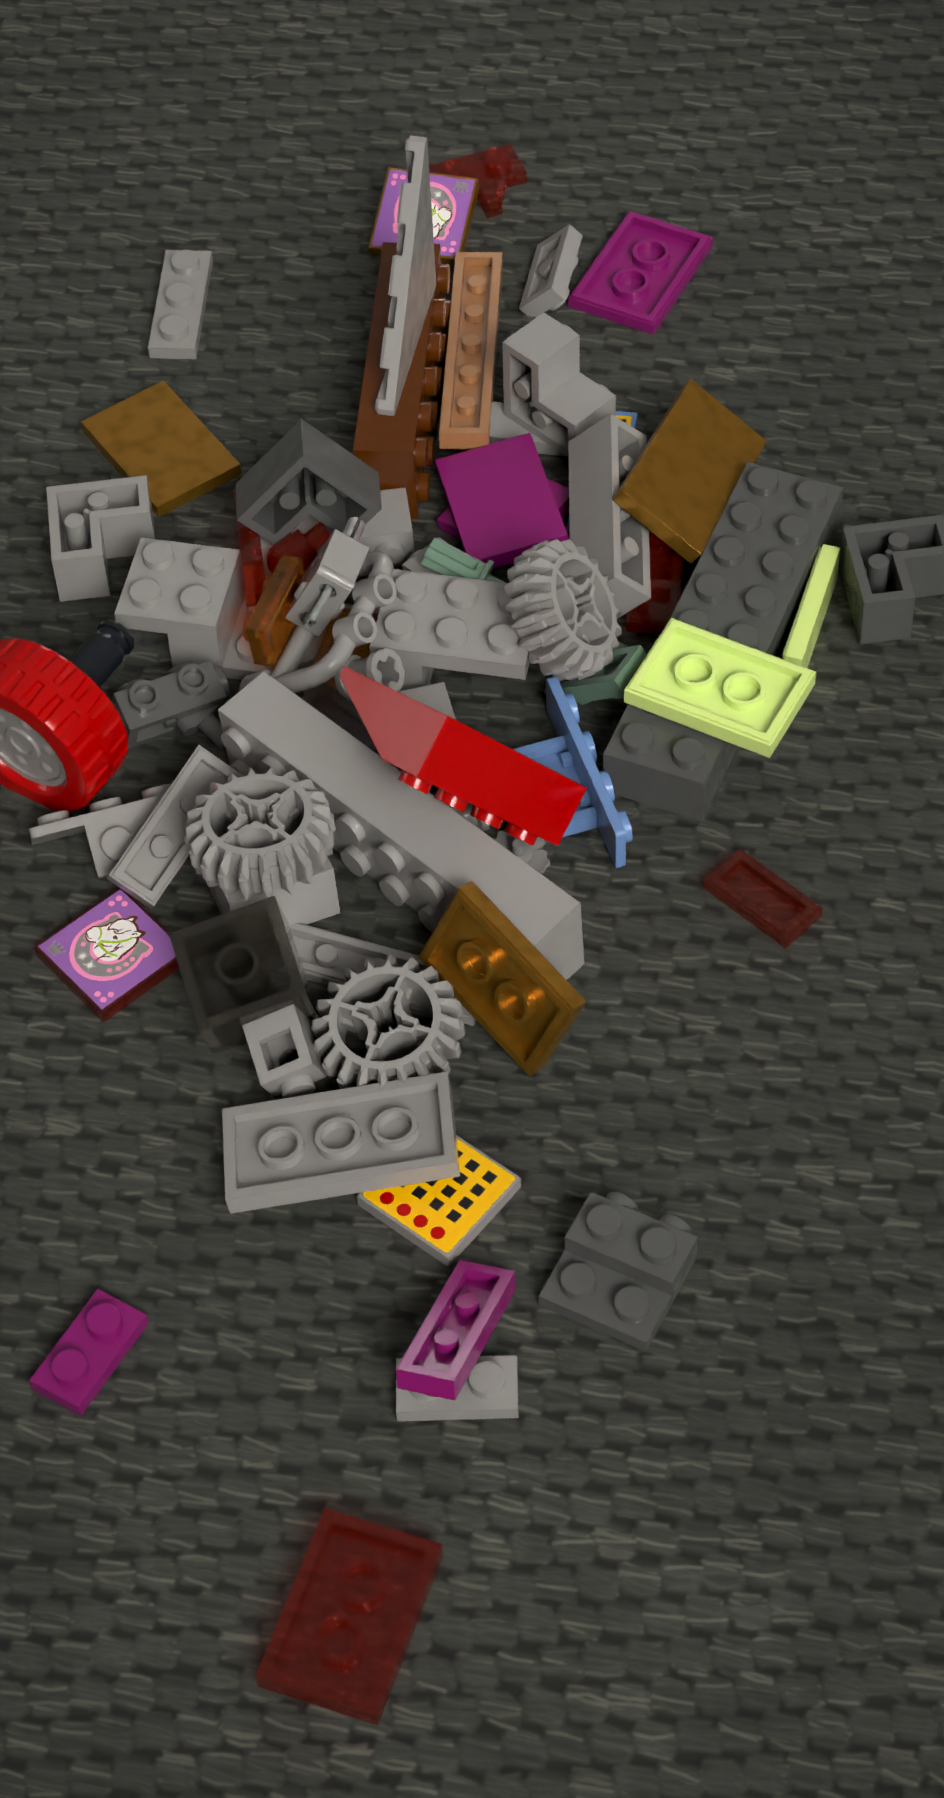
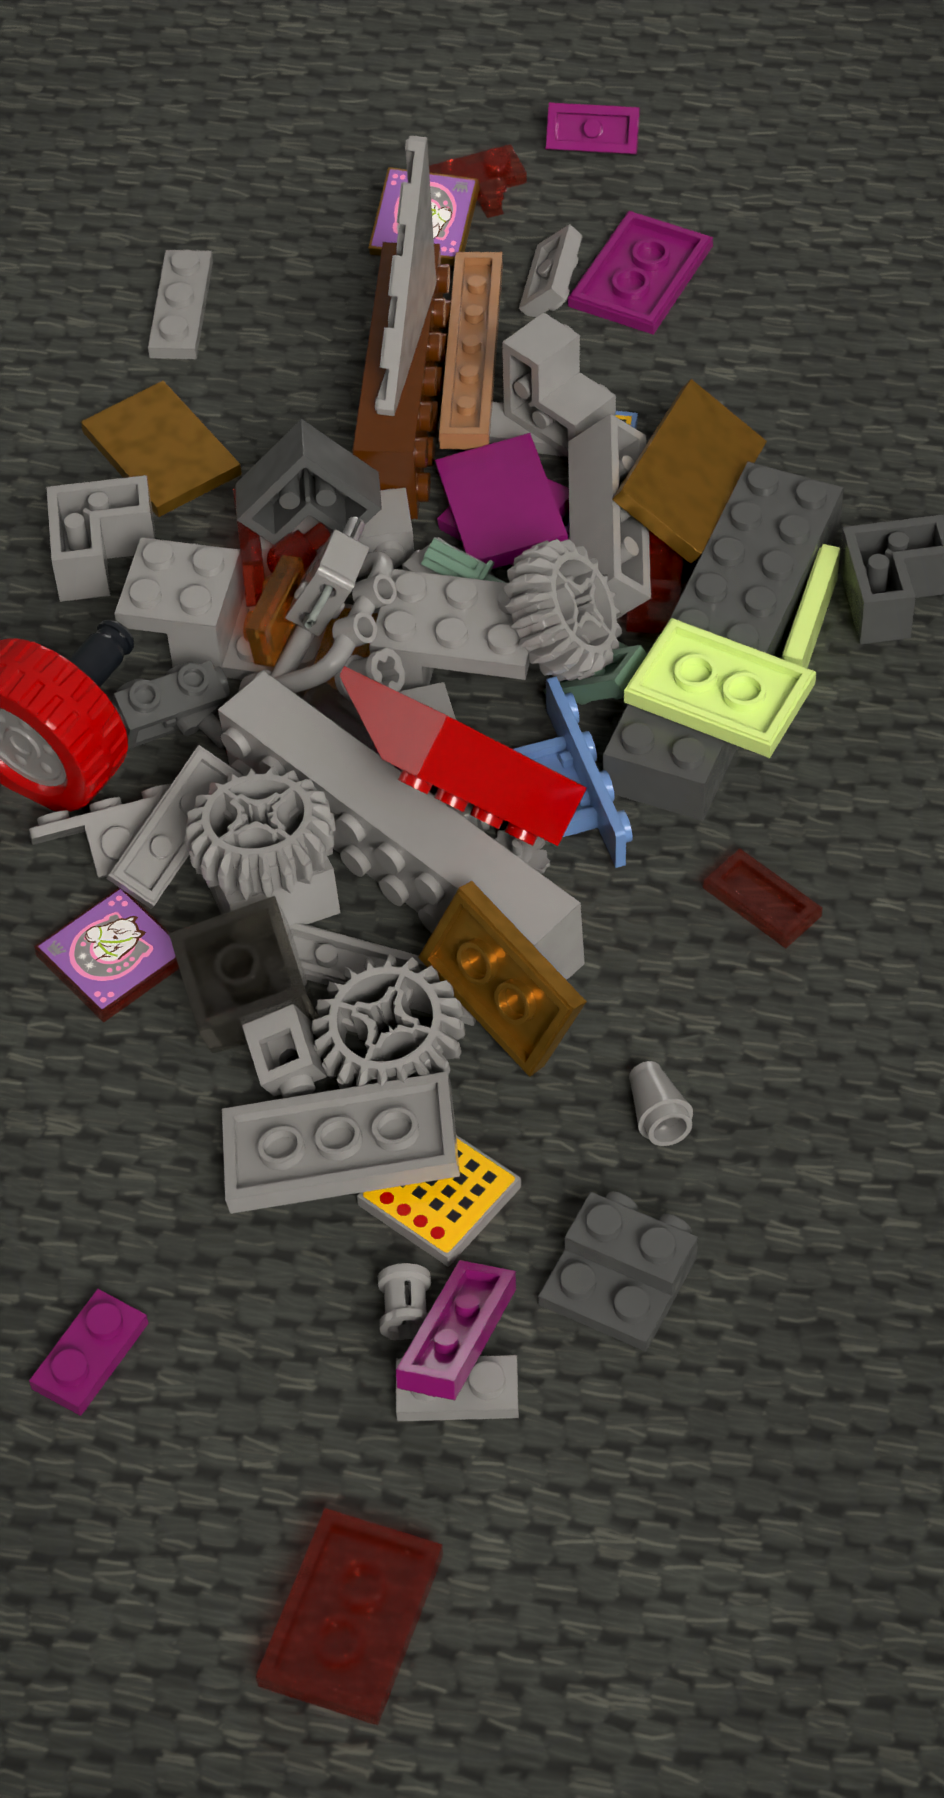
none -> light grey bush [378,1263,431,1340]
none -> magenta plate [546,102,640,155]
none -> light grey cone [629,1061,693,1146]

